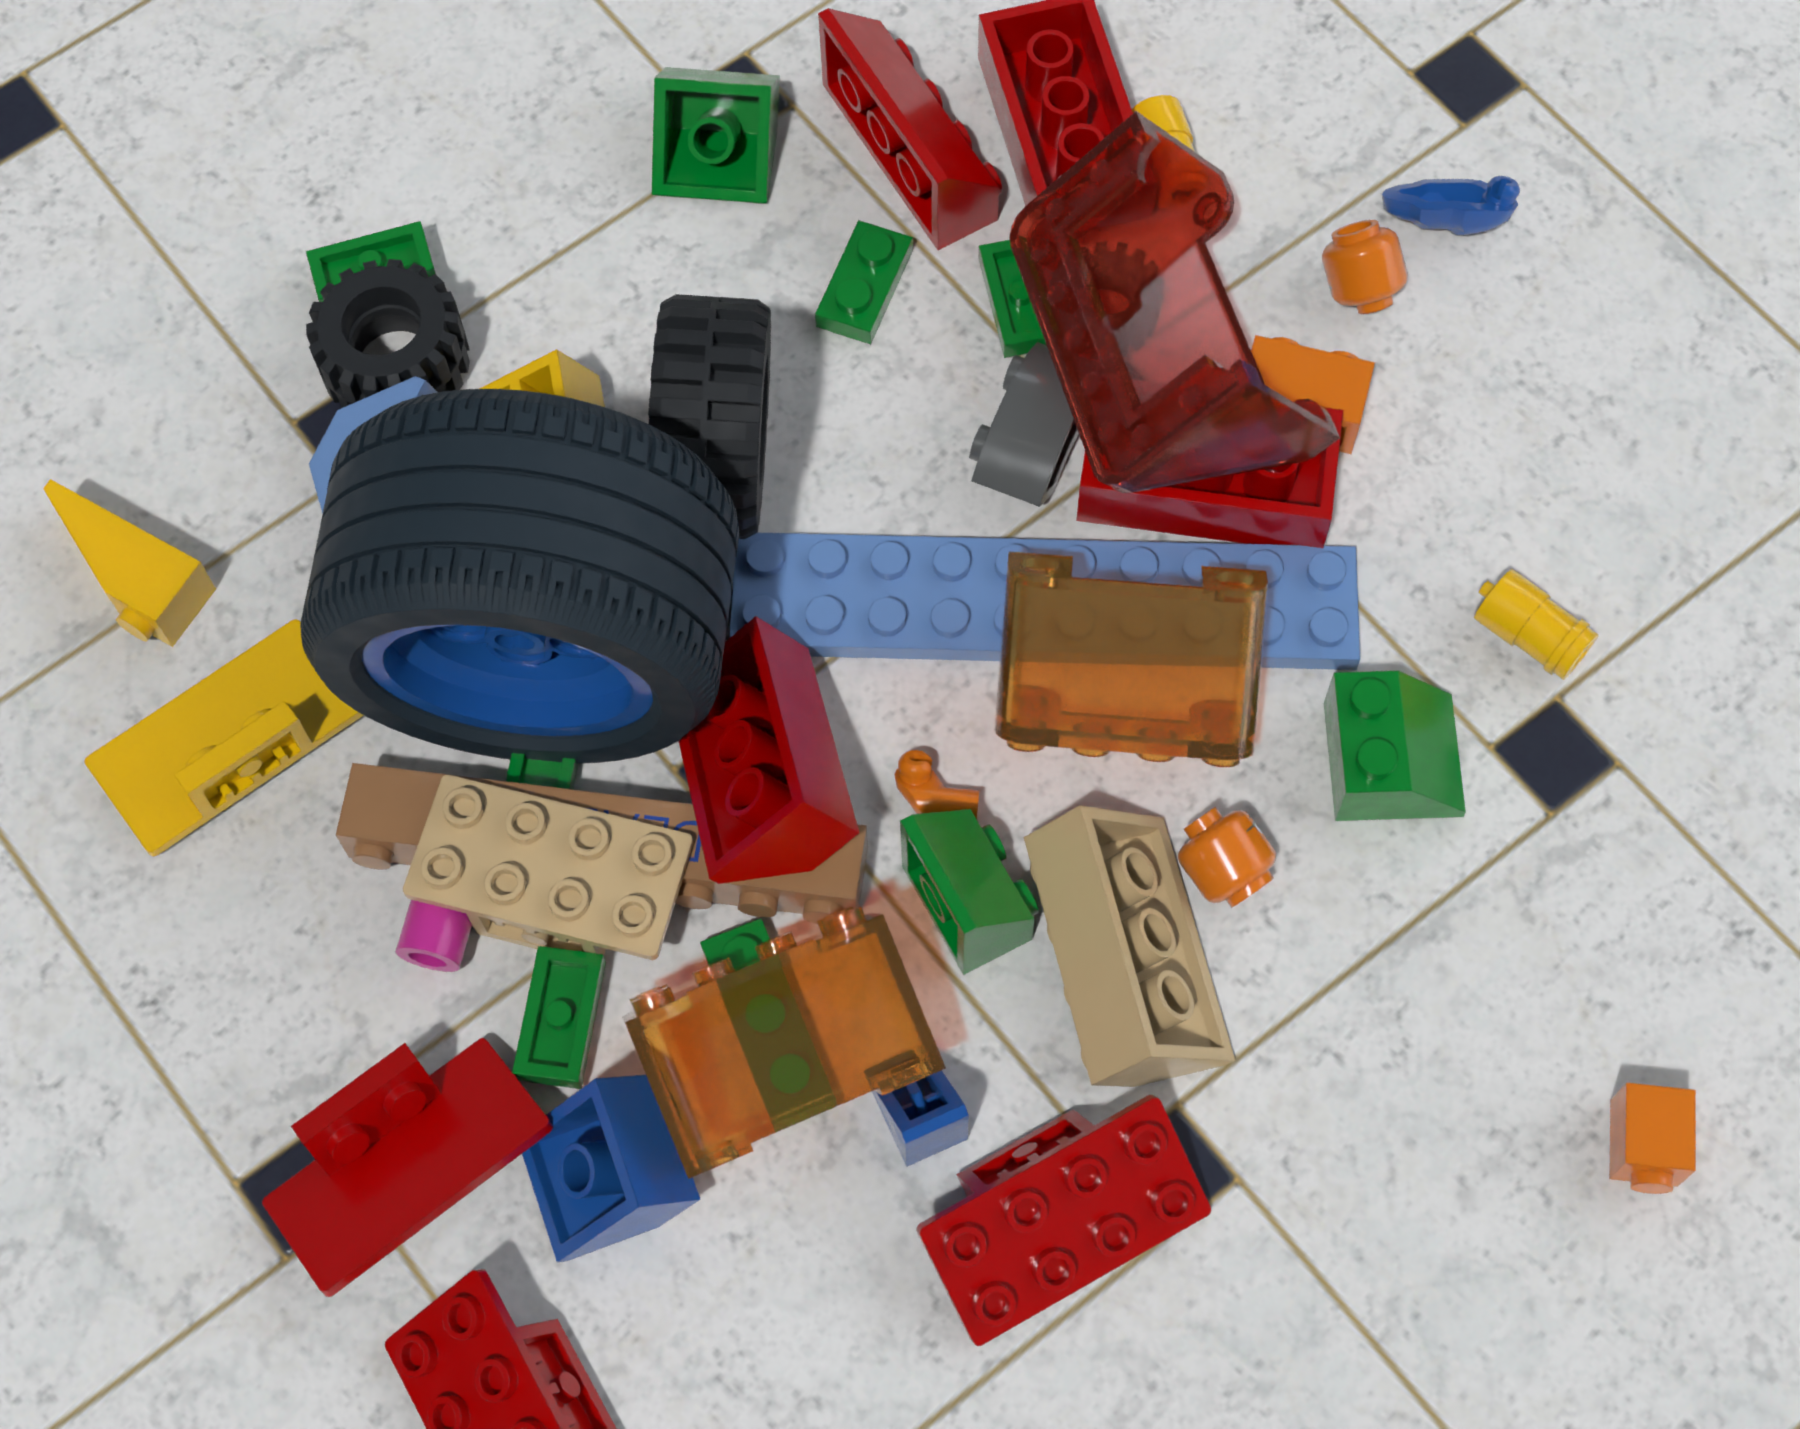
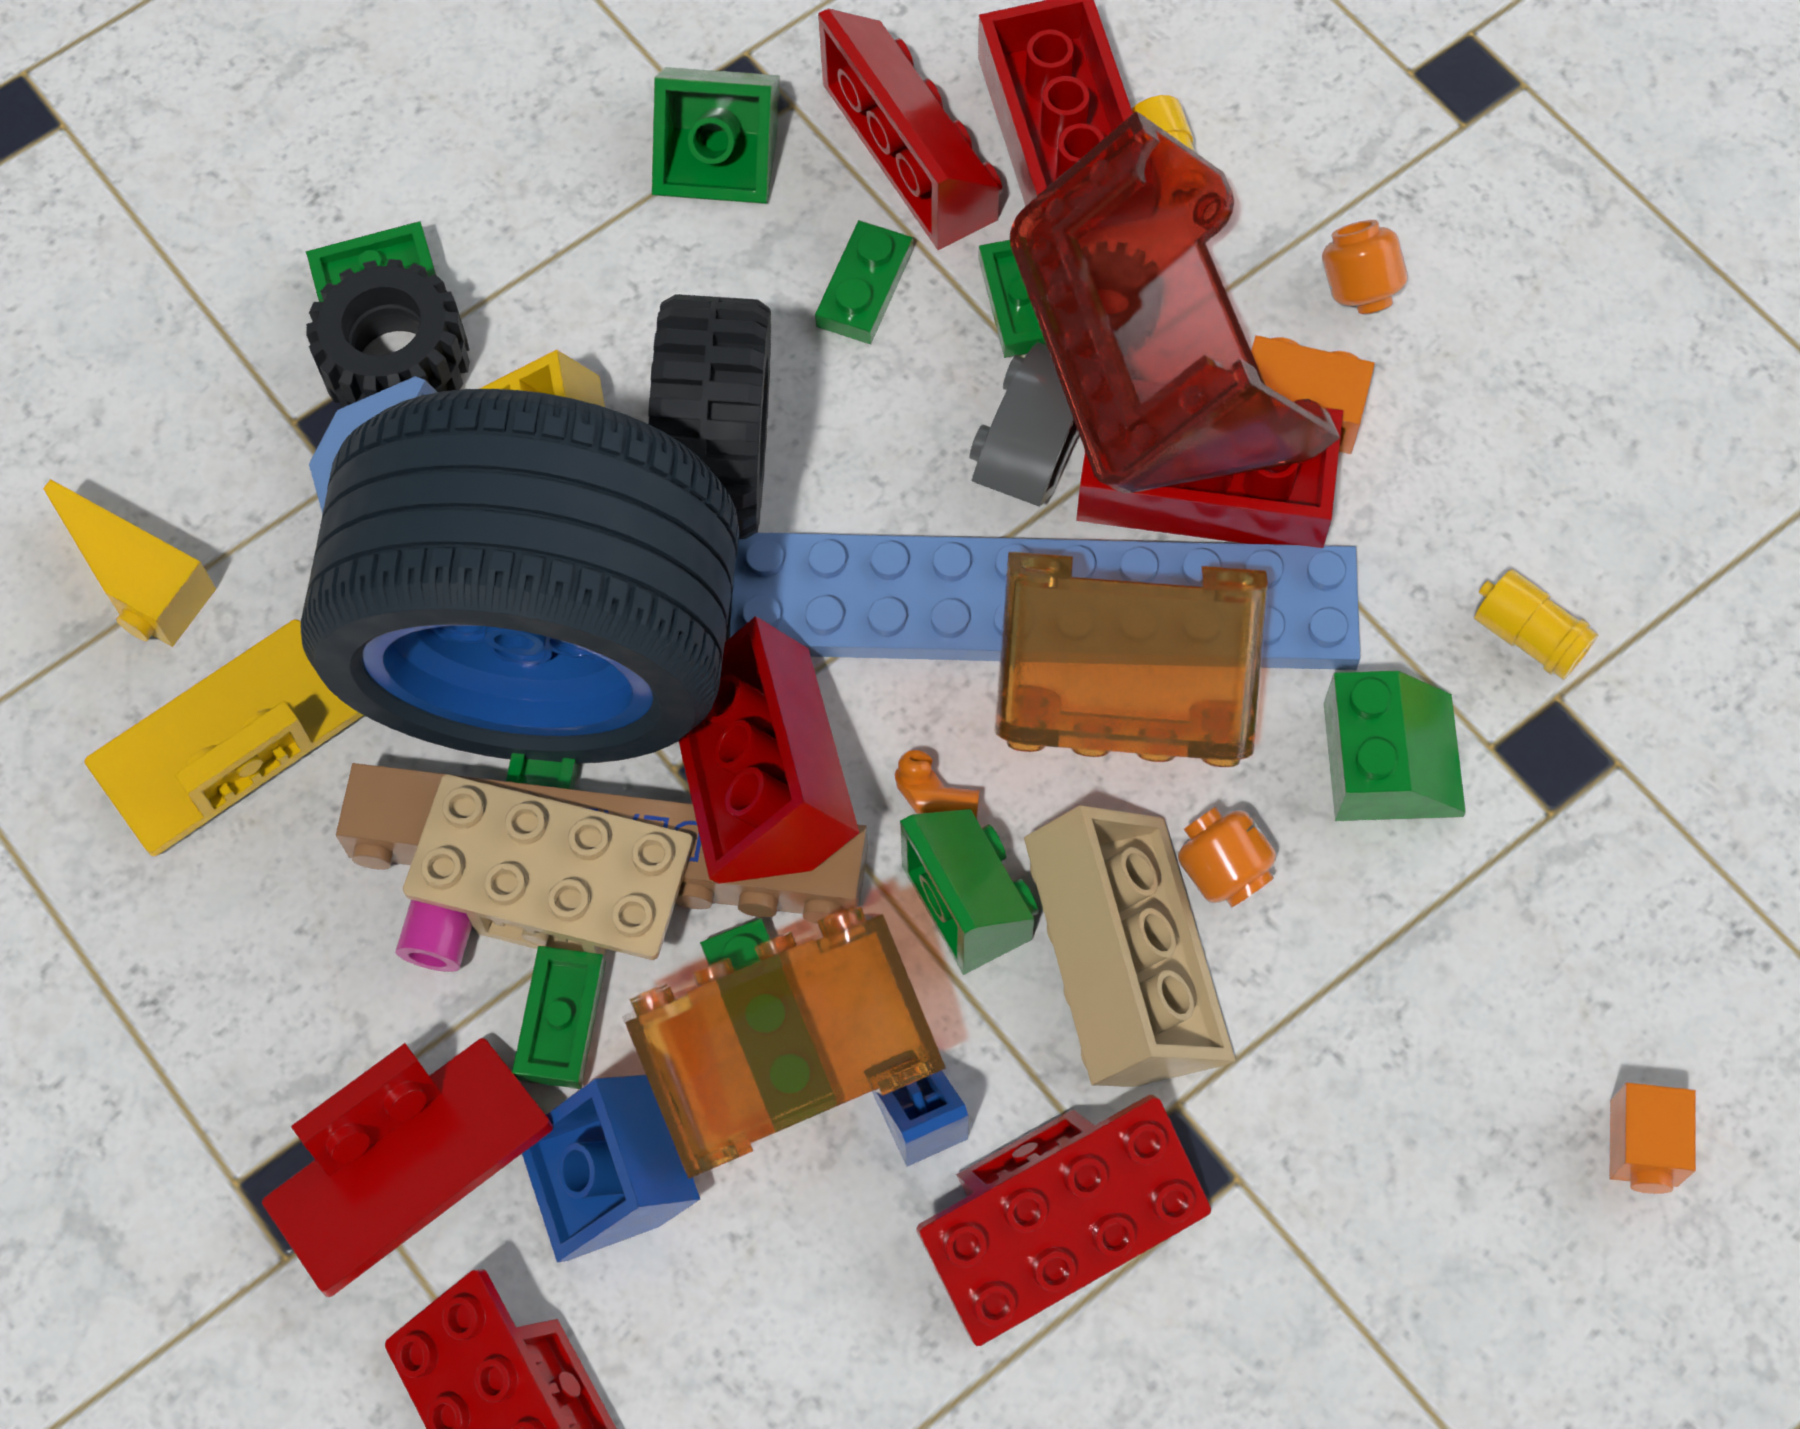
blue arm [1382,176,1520,235] -> none

